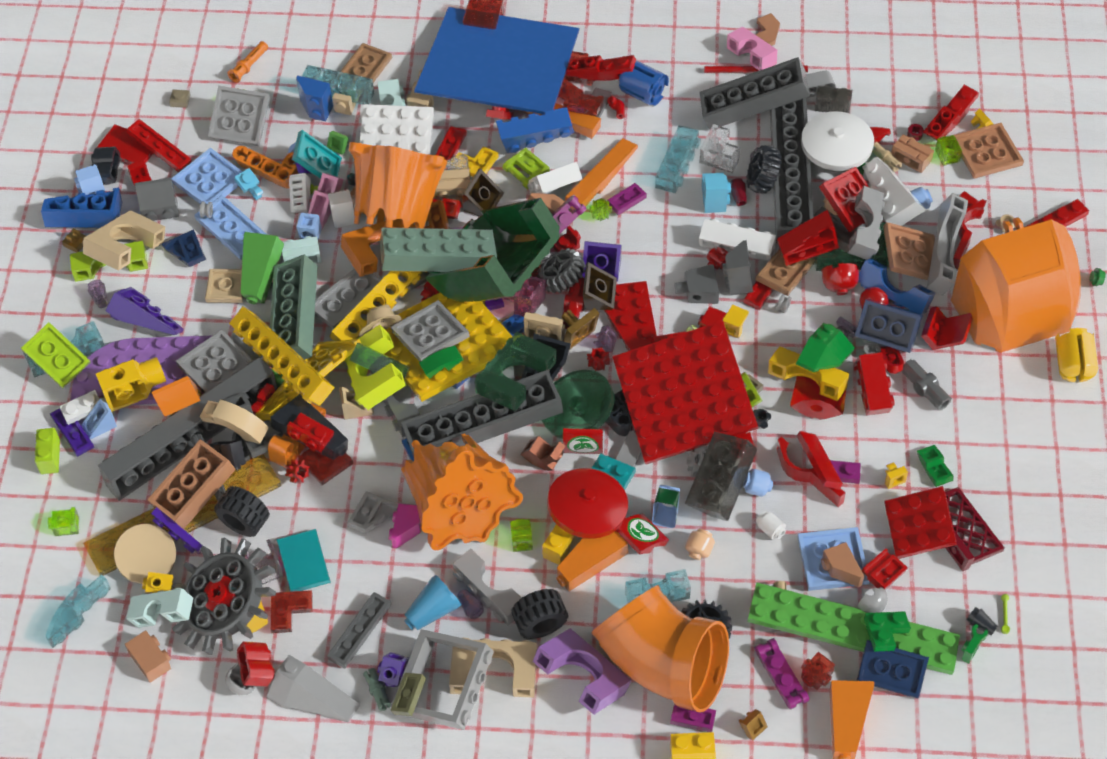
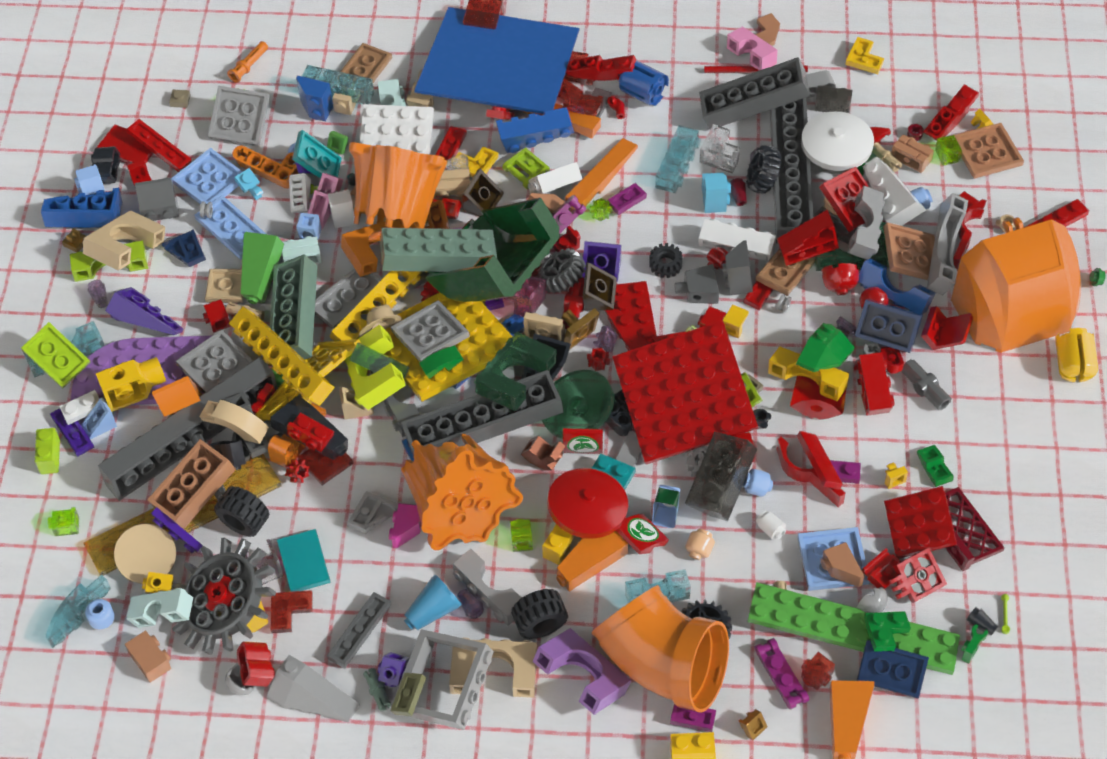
none -> light blue head [85,599,115,630]
none -> red brick [203,299,231,333]
none -> tan pin [226,302,265,320]
none -> black tyre [649,243,683,278]
none -> yellow plate [845,37,884,75]
none -> piece [888,548,947,603]

